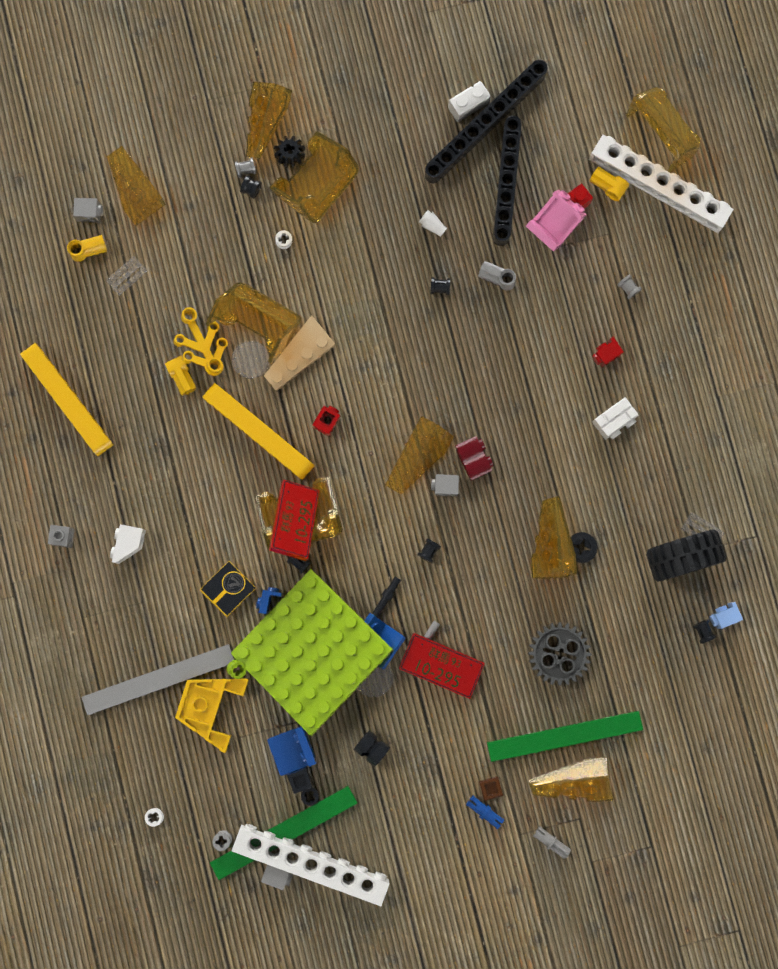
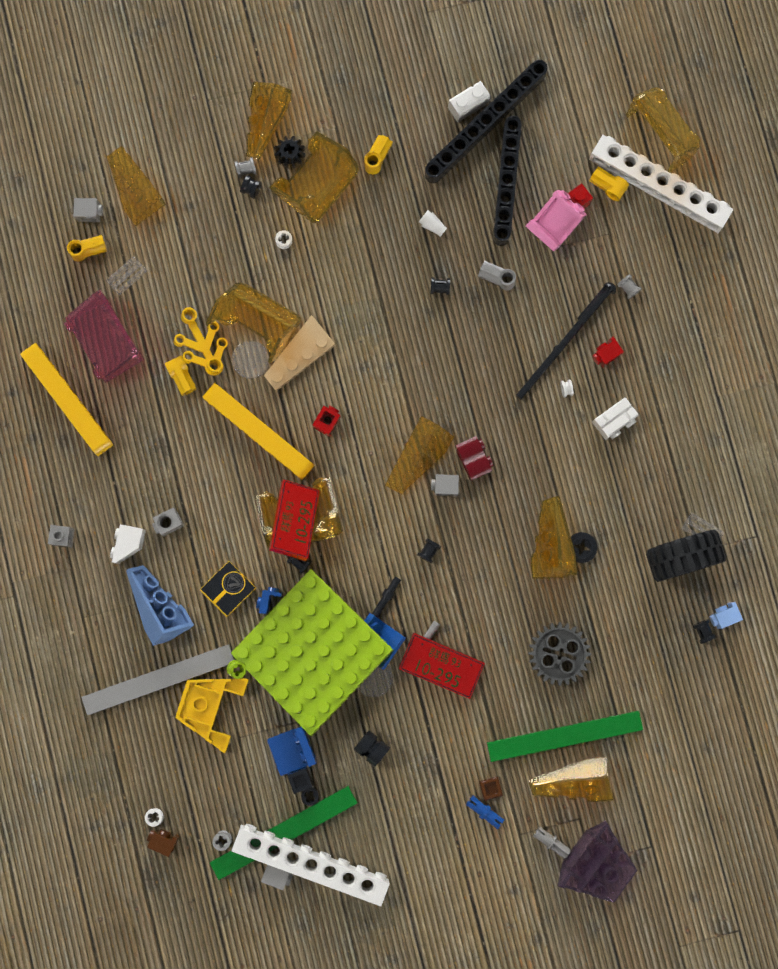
none -> clear pink windscreen [64,290,145,383]
none -> medium blue wedge [126,565,194,646]
none -> reddish brown brick [147,829,180,857]
none -> light grey brick [152,507,184,536]
none -> yellow piece [364,135,393,175]
none -> black bar [516,282,616,400]
none -> clear purple wedge [558,821,637,903]
none -> white bush [560,379,574,398]

